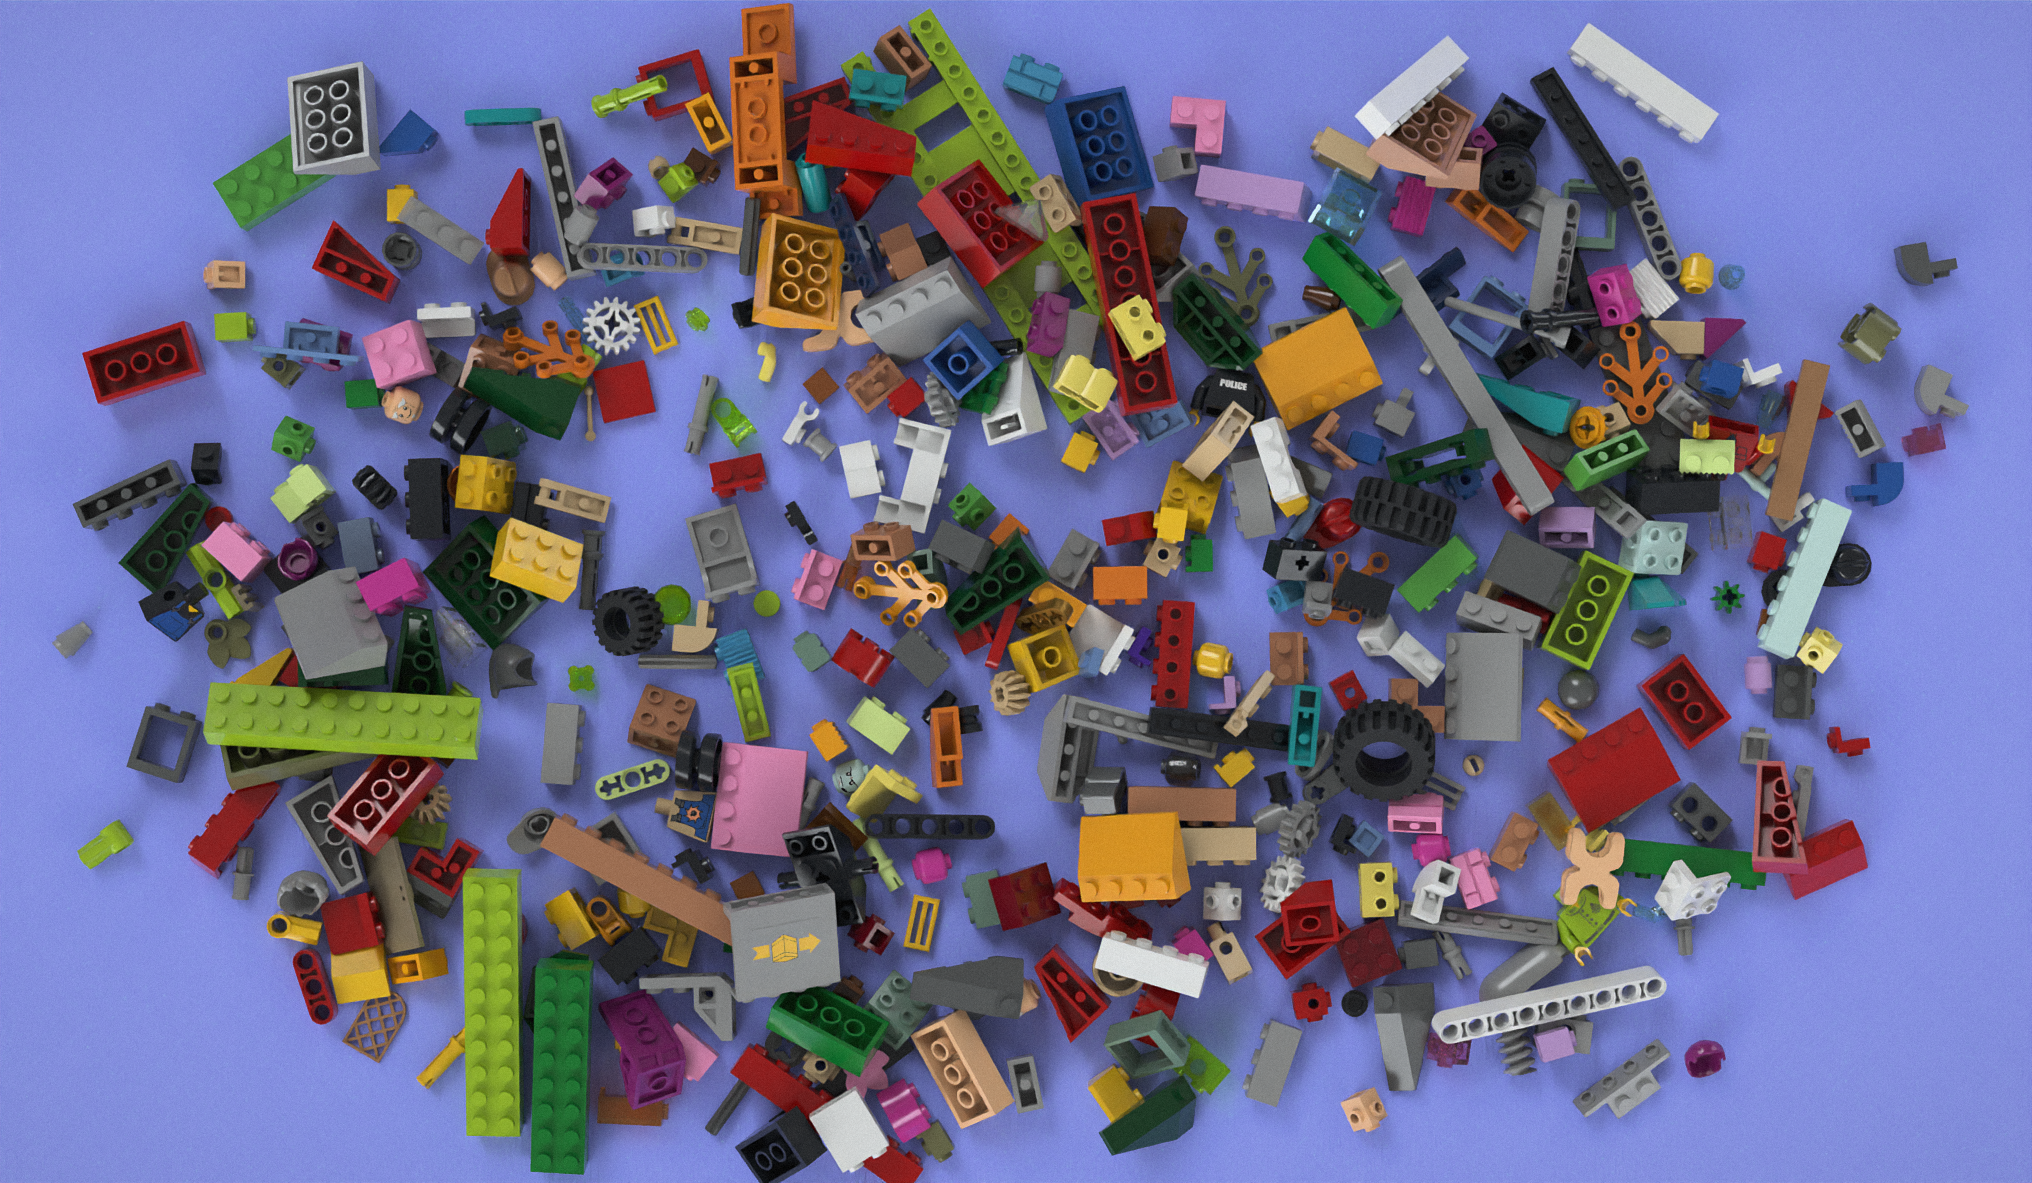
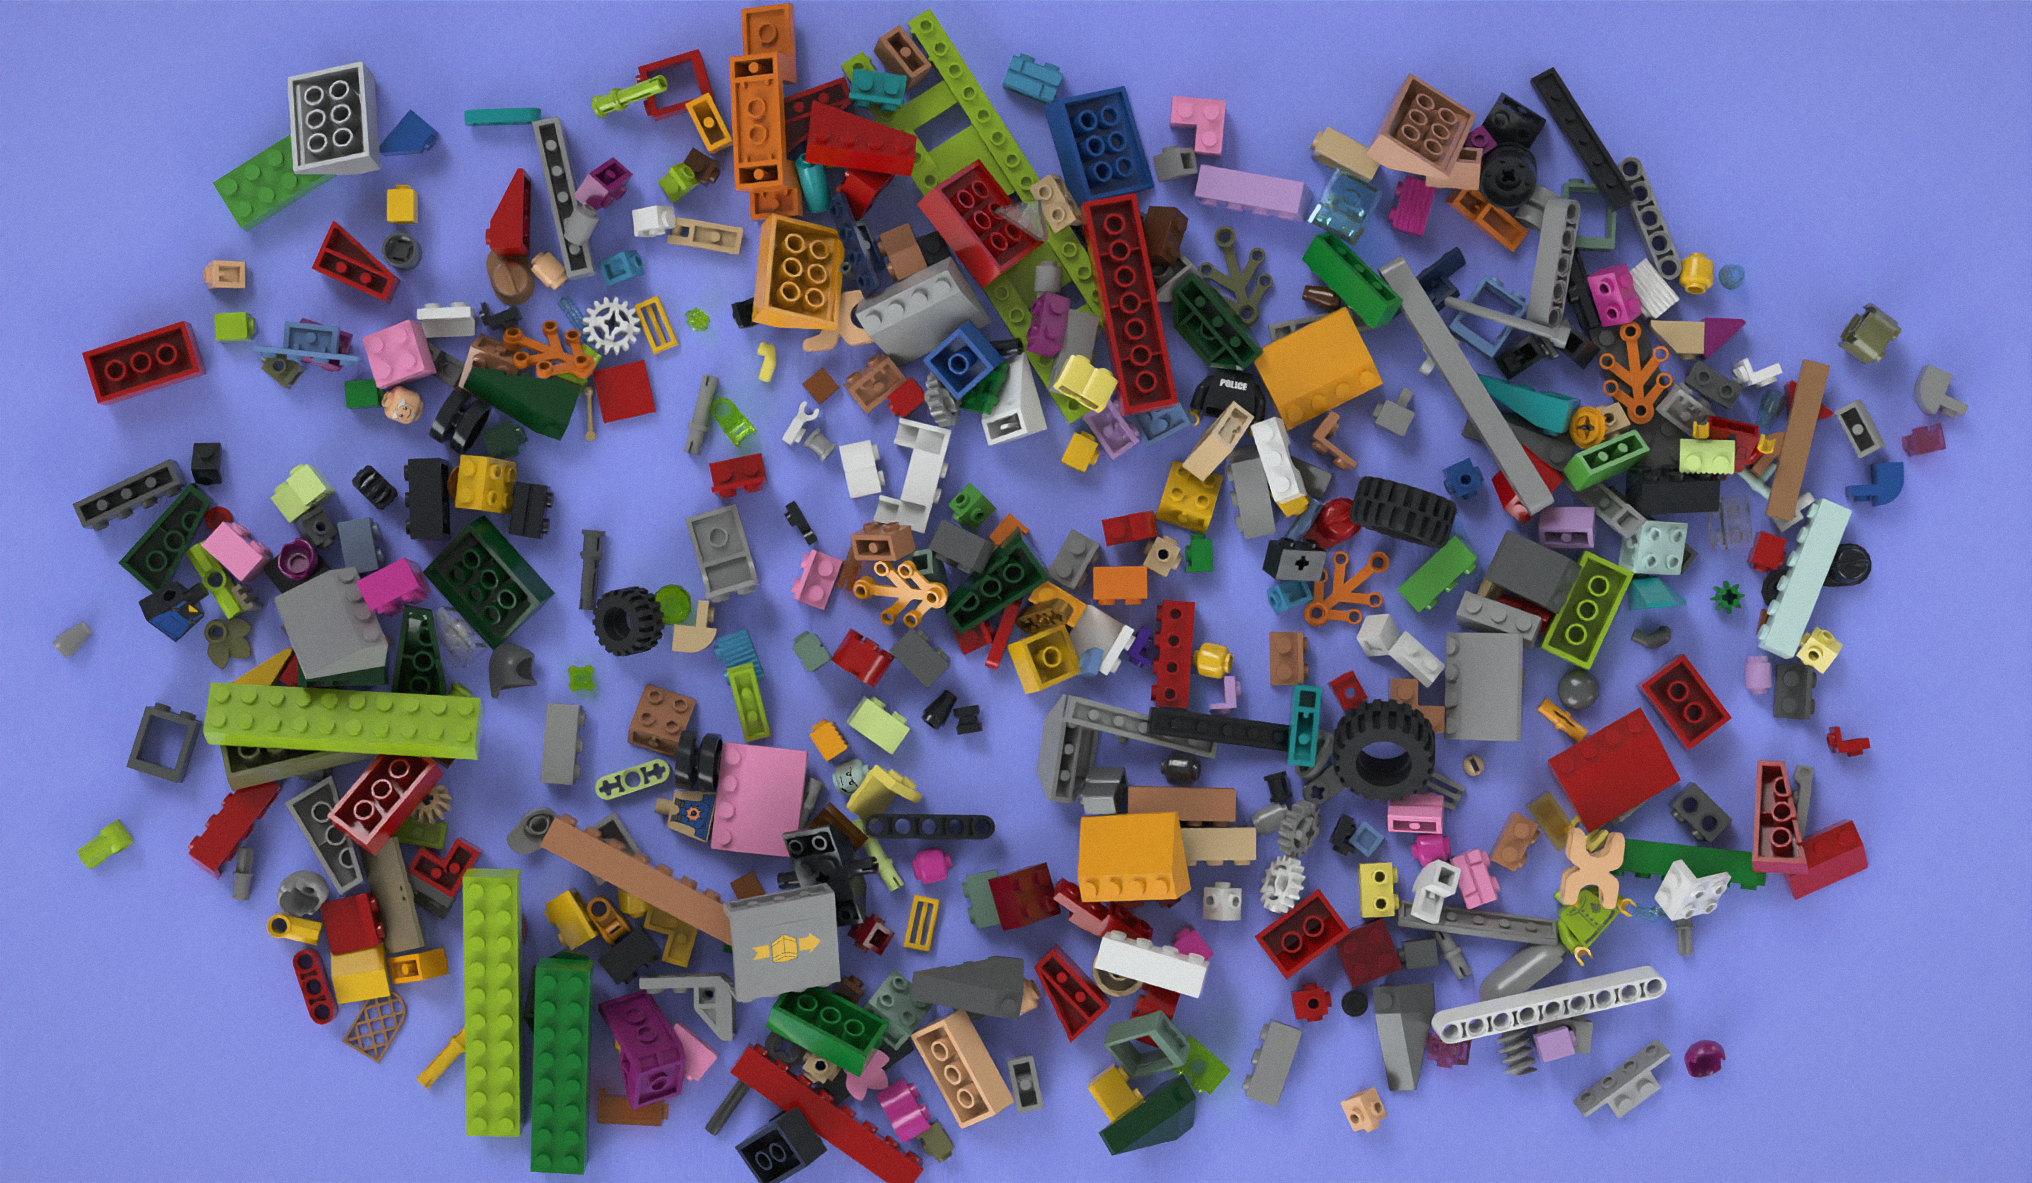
bright green brick [271,416,316,462] -> none
light grey brick [397,196,484,265] -> none
yellow brick [490,517,584,603] -> none
tan plate [534,478,612,523] -> none
light grey beam [577,243,708,274] -> none
light grey axle [638,654,717,669] -> none
tan hinge [648,156,670,179] -> none
black bracket [671,848,715,884] -> none
dark grey axle [739,197,761,276] -> none
lime tile [753,590,781,617] -> none
white brick [809,1086,889,1173] -> none
orange slope [930,706,963,788] -> none
tan gear [988,670,1031,716] -> none
light yellow brick [1108,295,1166,361] -> none
yellow brick [1153,500,1189,543] -> none
tan torso [1206,921,1253,985] -> none
yellow brick [1213,747,1255,788] -> none
tan hinge [1223,670,1275,737] -> none
red slope [1280,879,1340,947] -> none
light grey bracket [1302,581,1333,619] -> none
black brick [1331,567,1395,620] -> none
blue brick [1345,430,1386,466] -> none
white brick [1355,35,1469,140] -> none
dark green brick [1385,428,1495,488] -> none
black pin [1520,307,1599,334] -> none
white brick [1567,23,1719,144] -> none
blue brick [1699,359,1744,399] -> none
light grey bracket [1738,727,1772,765] -> none
dark grey brick [1894,242,1958,287] -> none

